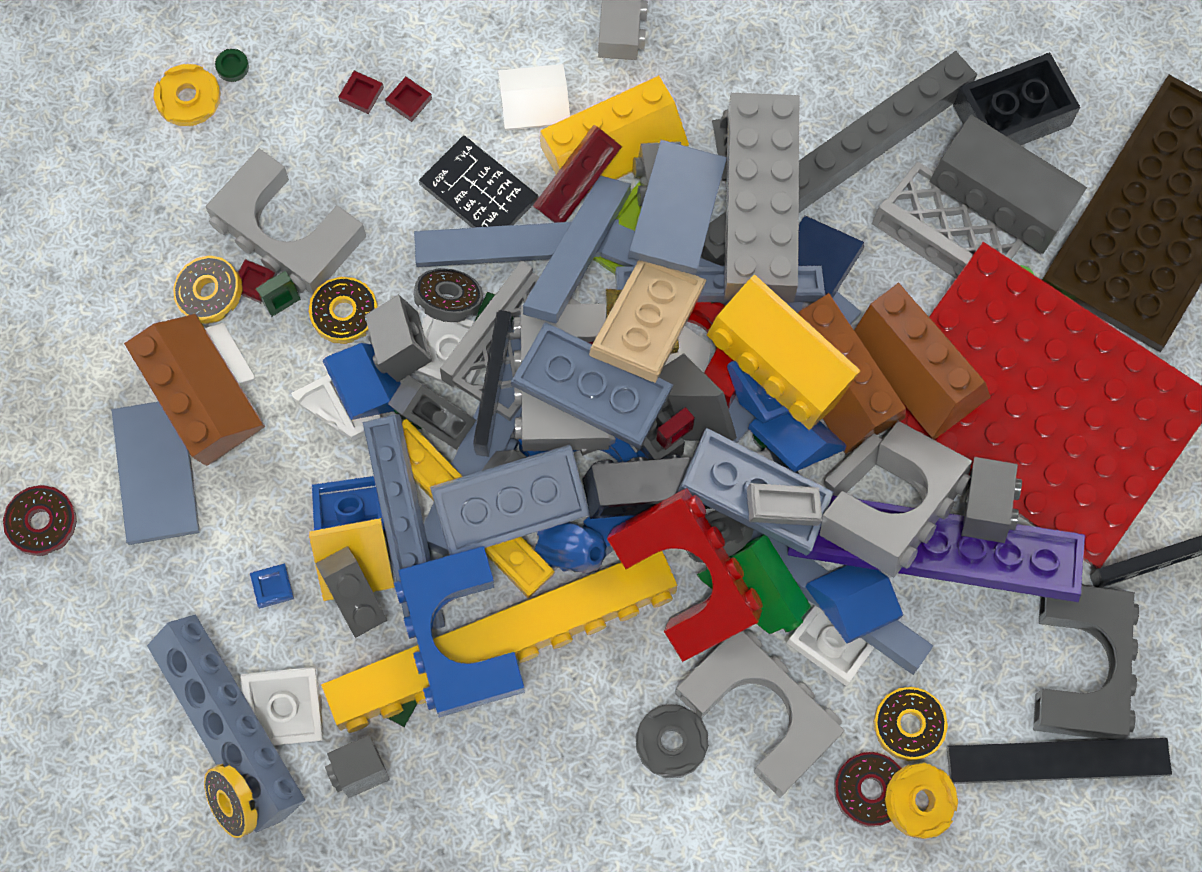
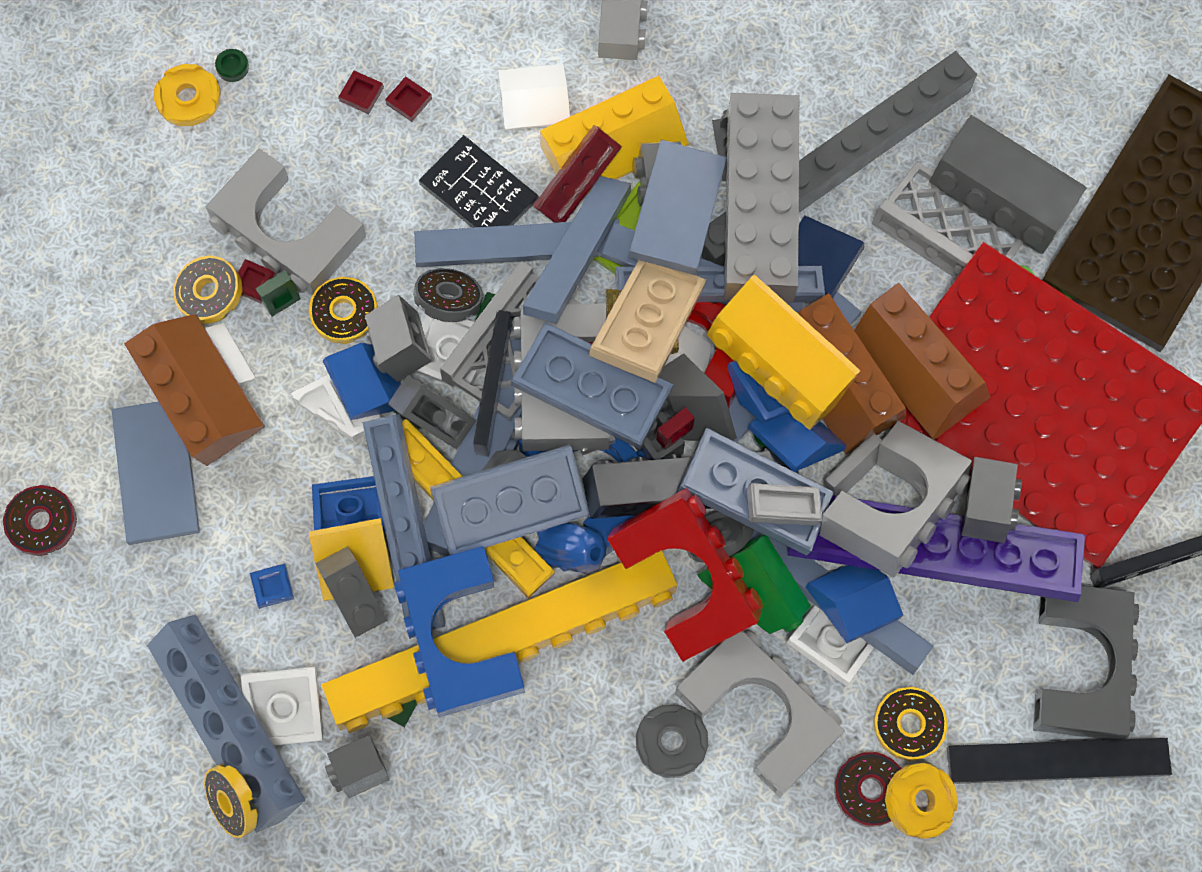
black brick [953,52,1081,145] -> none

